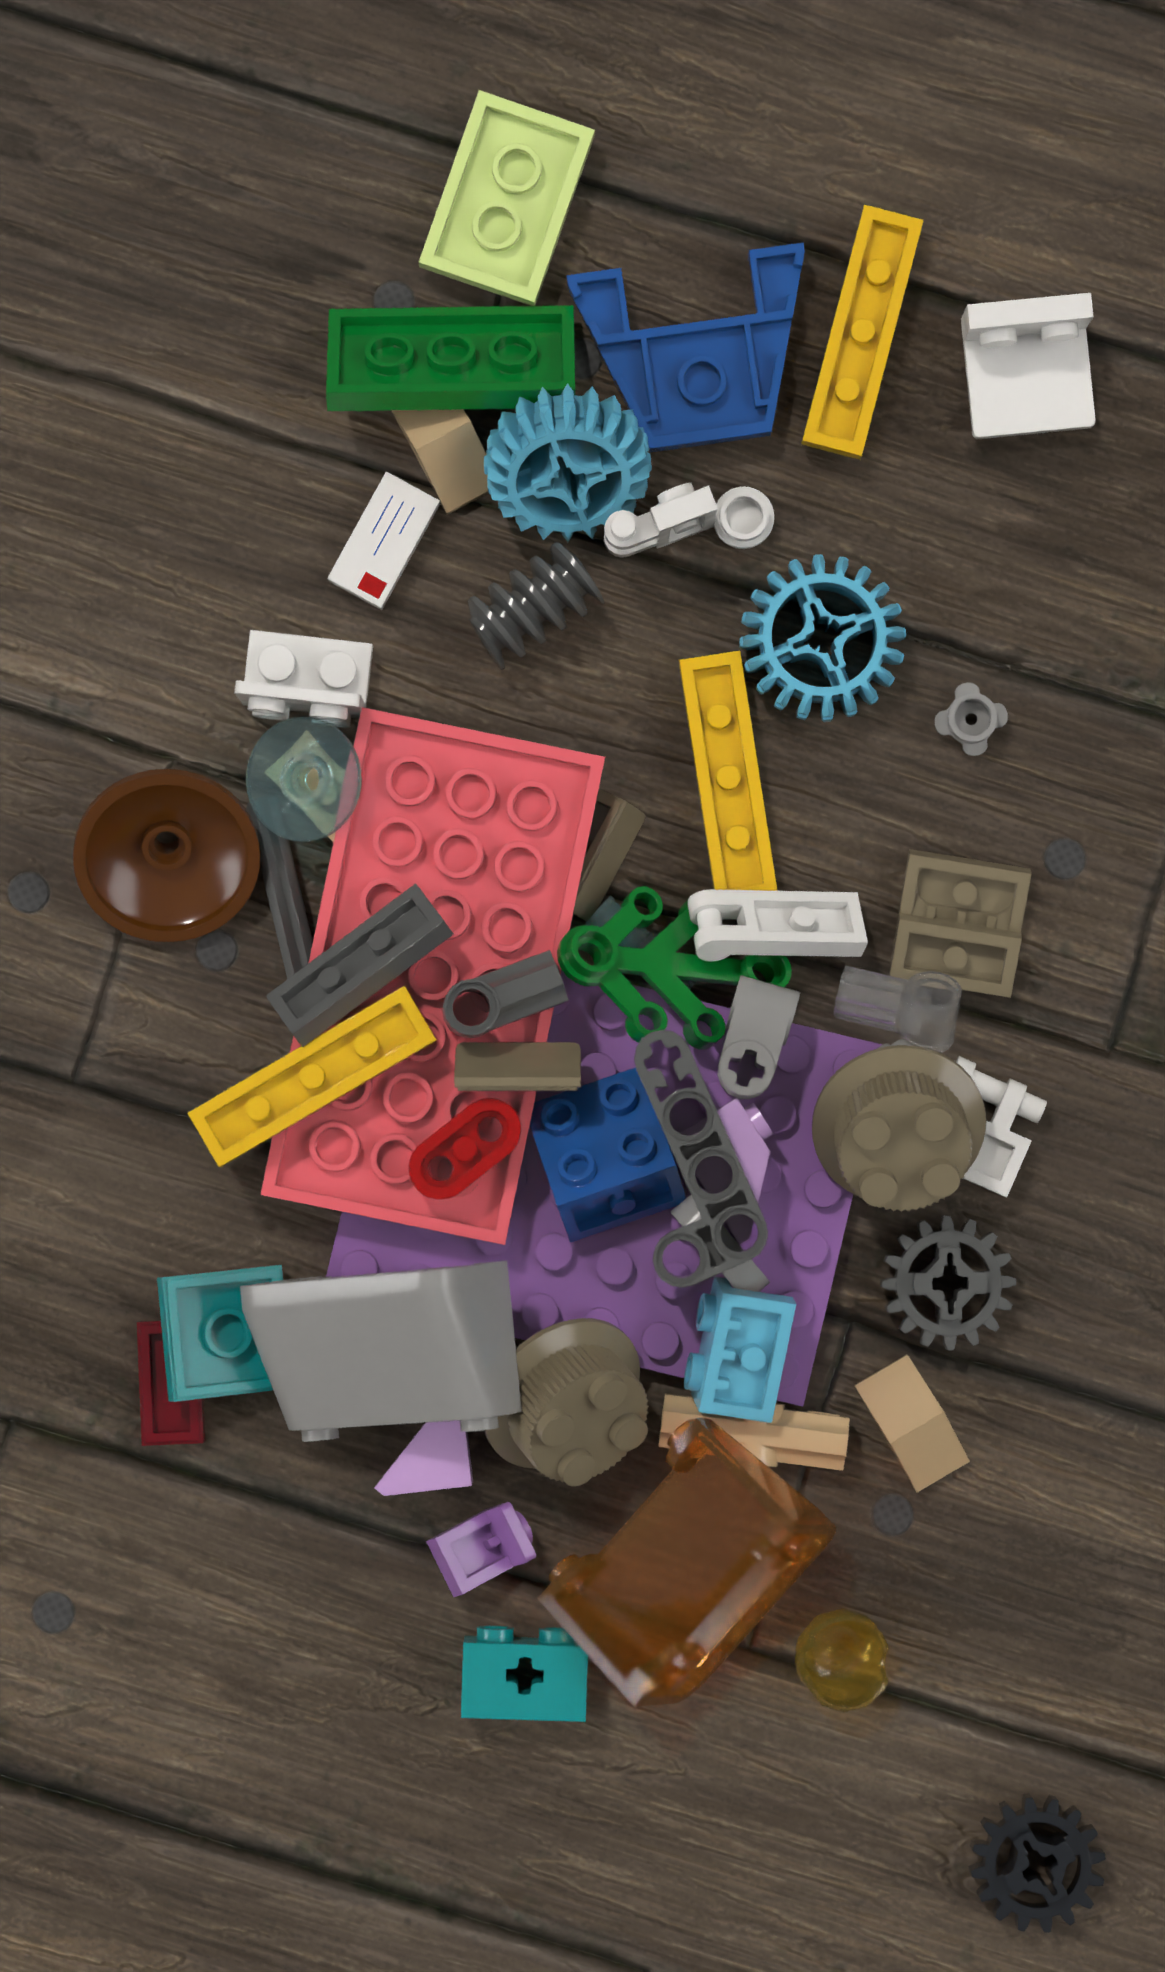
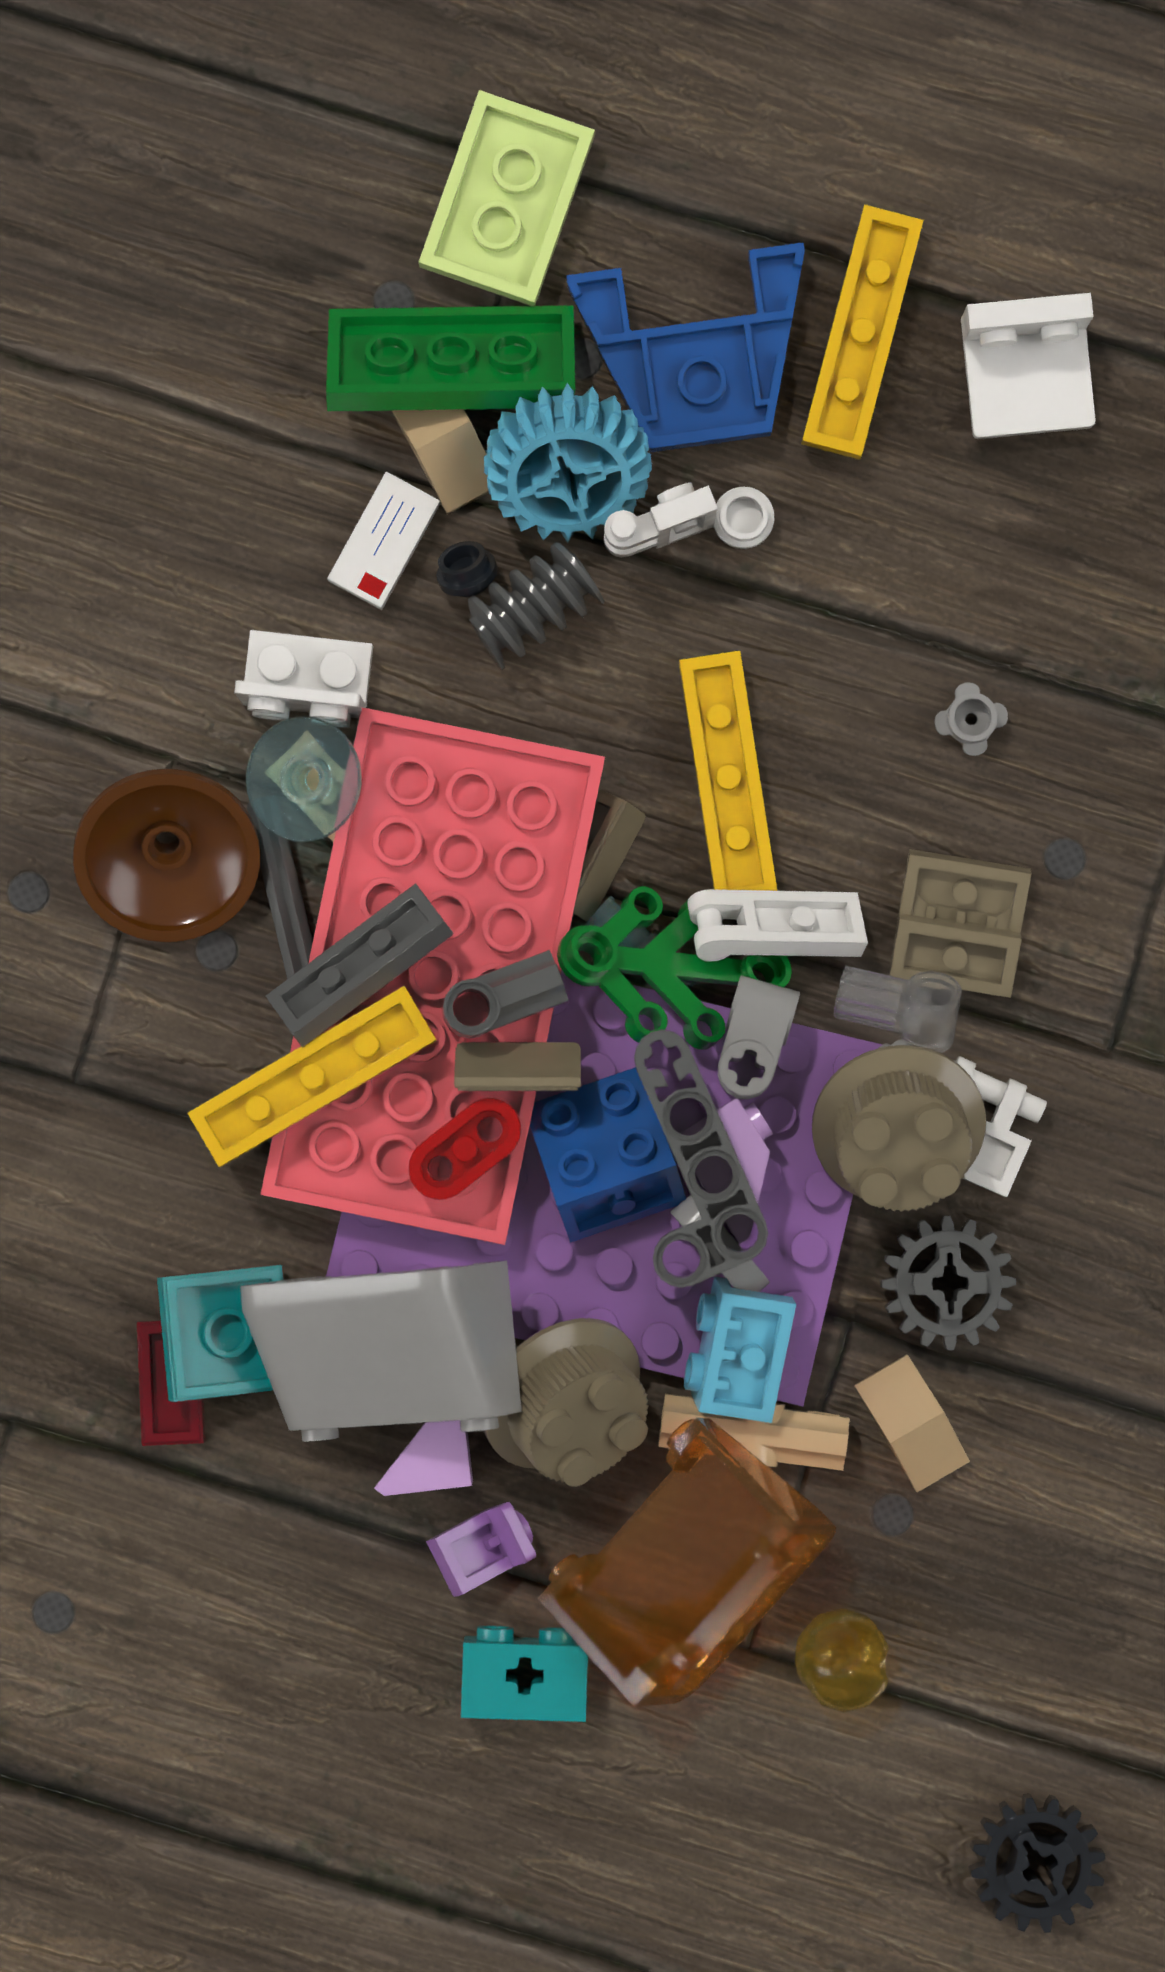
medium azure gear [739,554,906,722] -> none
none -> black plate [437,541,498,597]

